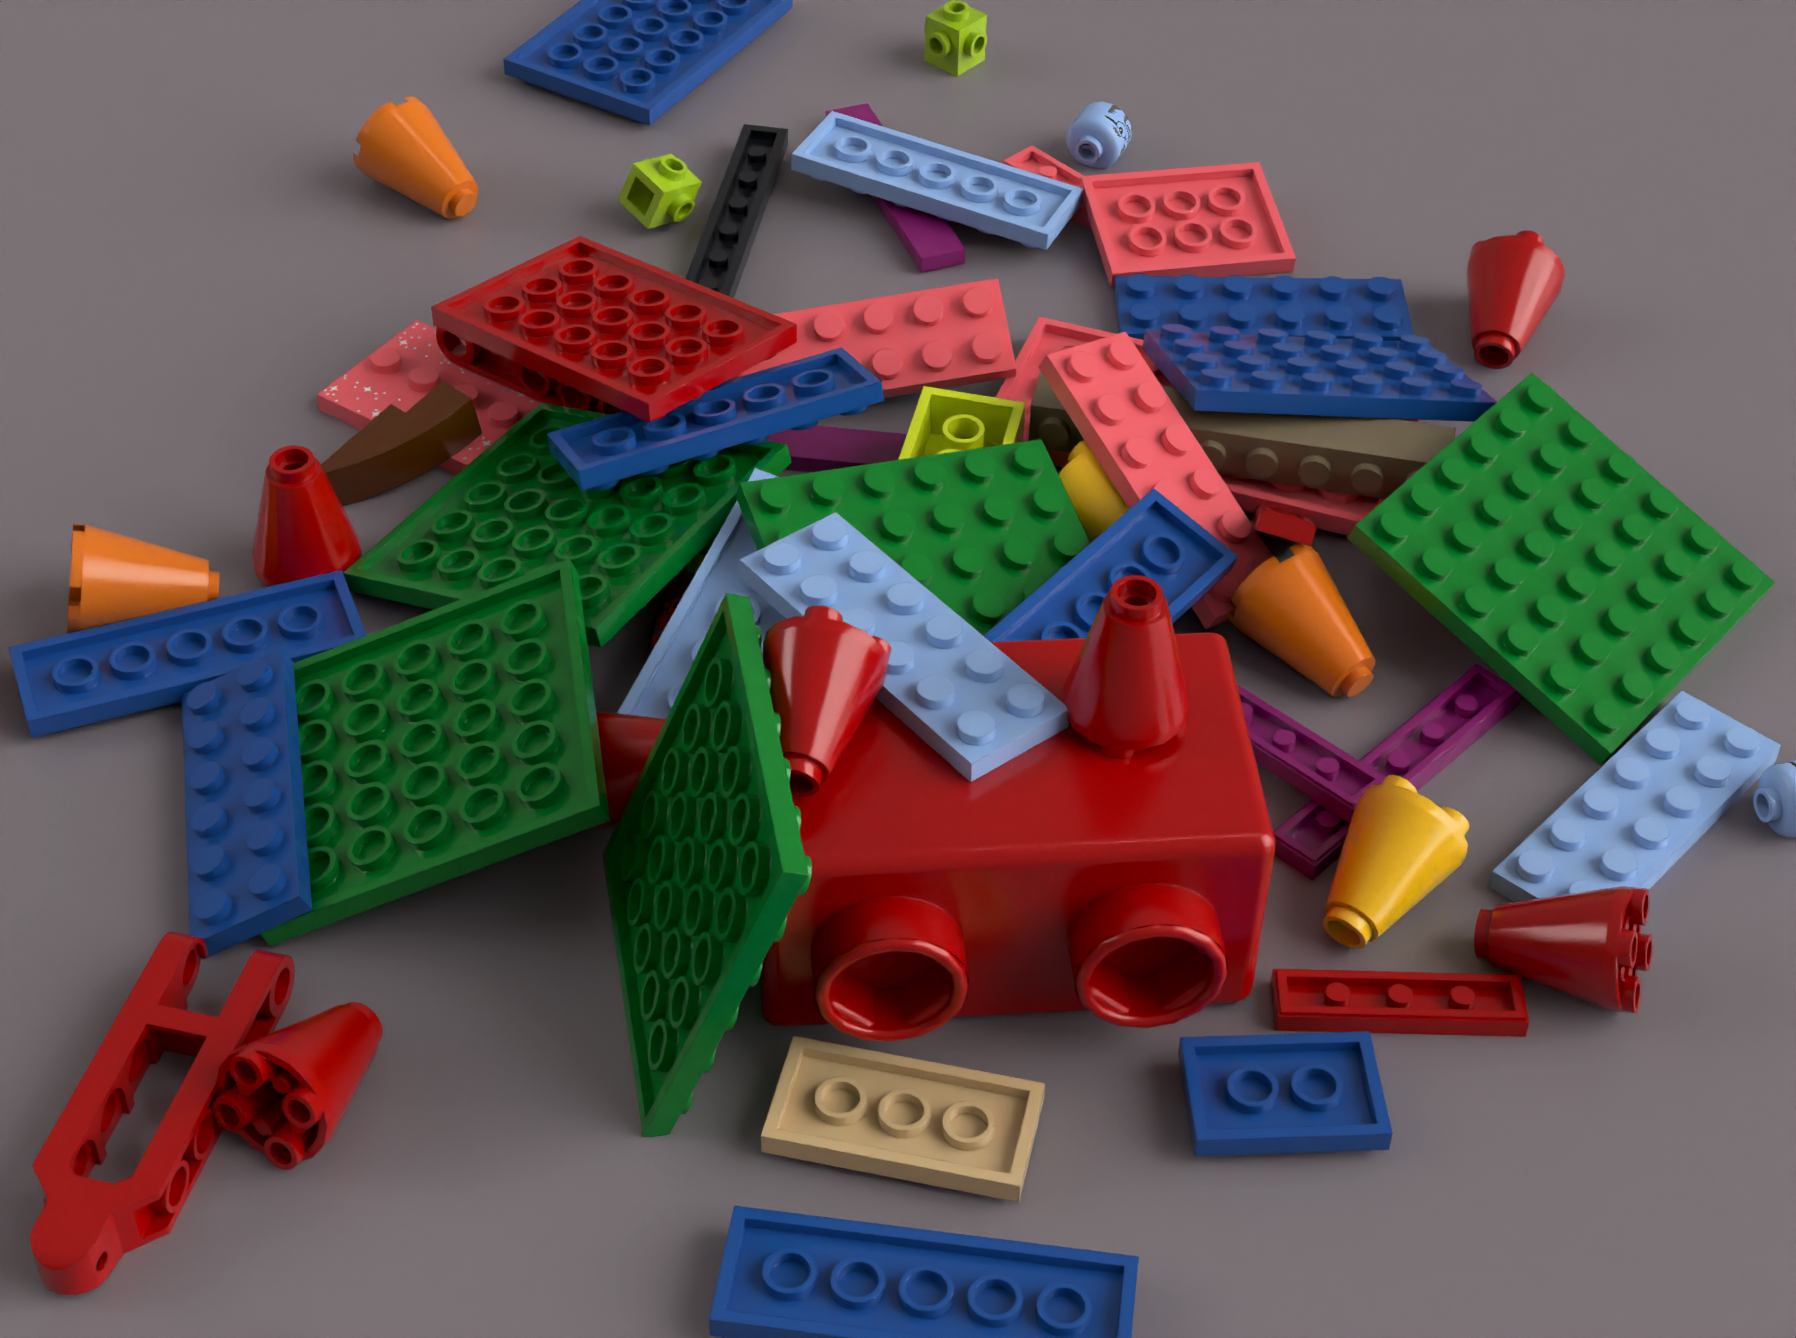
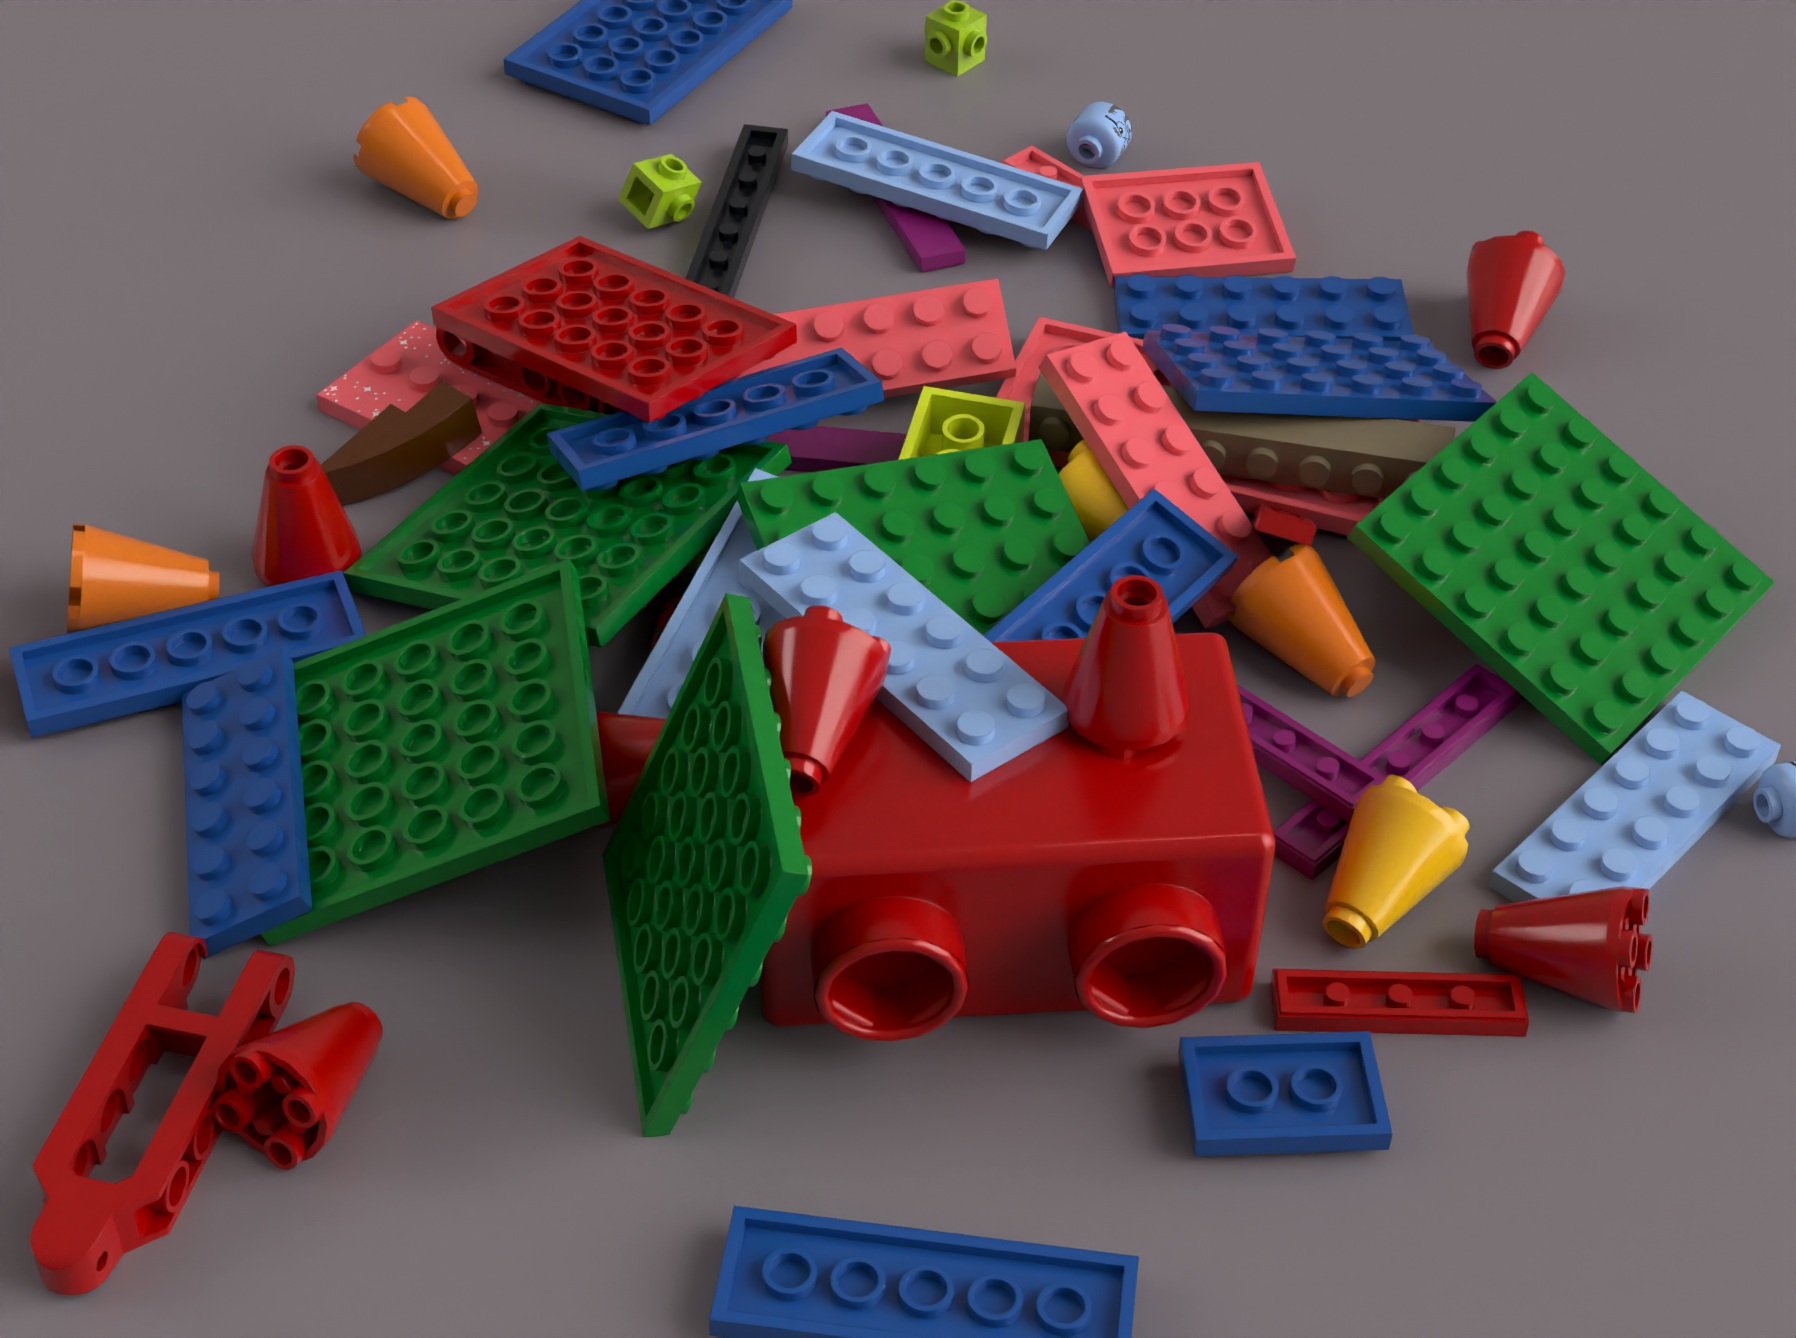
tan plate [761,1036,1045,1202] -> none

